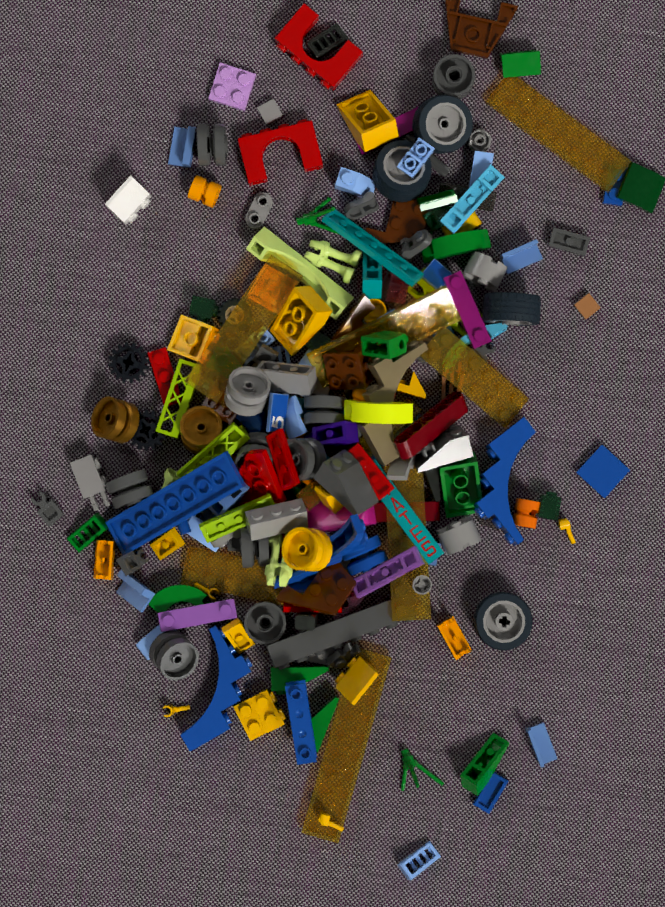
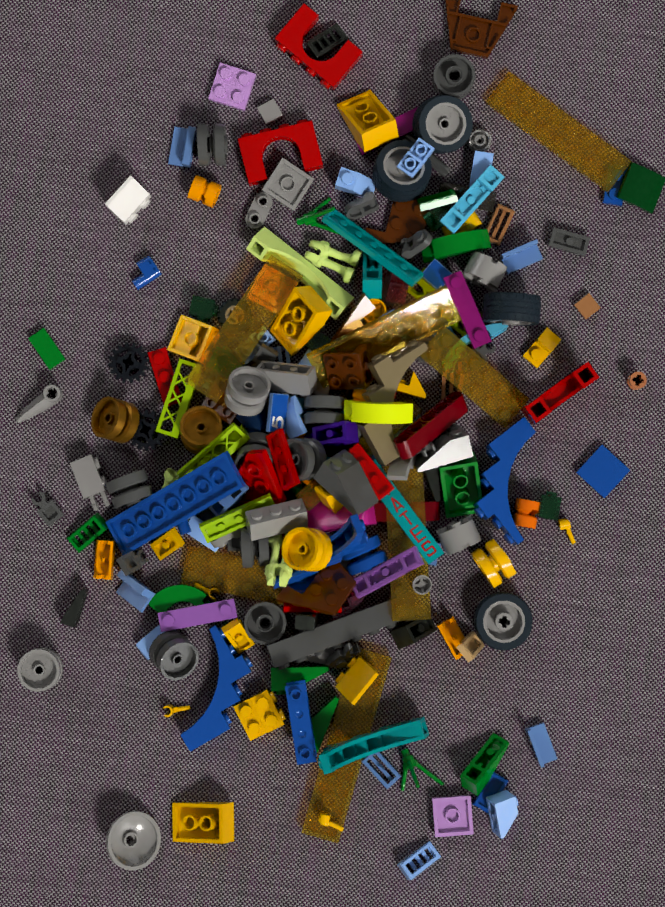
green torso [361,331,408,359] -> none
green panel [500,50,541,78] -> none
none -> light grey piece [15,385,63,423]
none -> light grey wheel [17,647,63,692]
none -> green tile [28,328,66,370]
none -> pearl dark grey slope [60,589,88,627]
none -> light grey dish [106,811,161,870]
none -> blue piece [132,255,162,290]
none -> yellow slope [172,802,234,844]
none -> light grey plate [261,158,314,211]
none -> teal arch [318,717,429,775]
none -> medium blue tile [361,752,401,789]
none -> pearl dark grey slope [390,613,437,649]
none -> lavender plate [432,795,474,837]
none -> tan tile [456,631,485,663]
none -> yellow wheel [470,539,516,588]
none -> medium nougat tile [486,204,515,246]
none -> light blue slope [486,790,518,839]
none -> red arch [521,362,599,425]
none -> yellow slope [522,328,562,369]
none -> nougat bush [627,372,647,390]

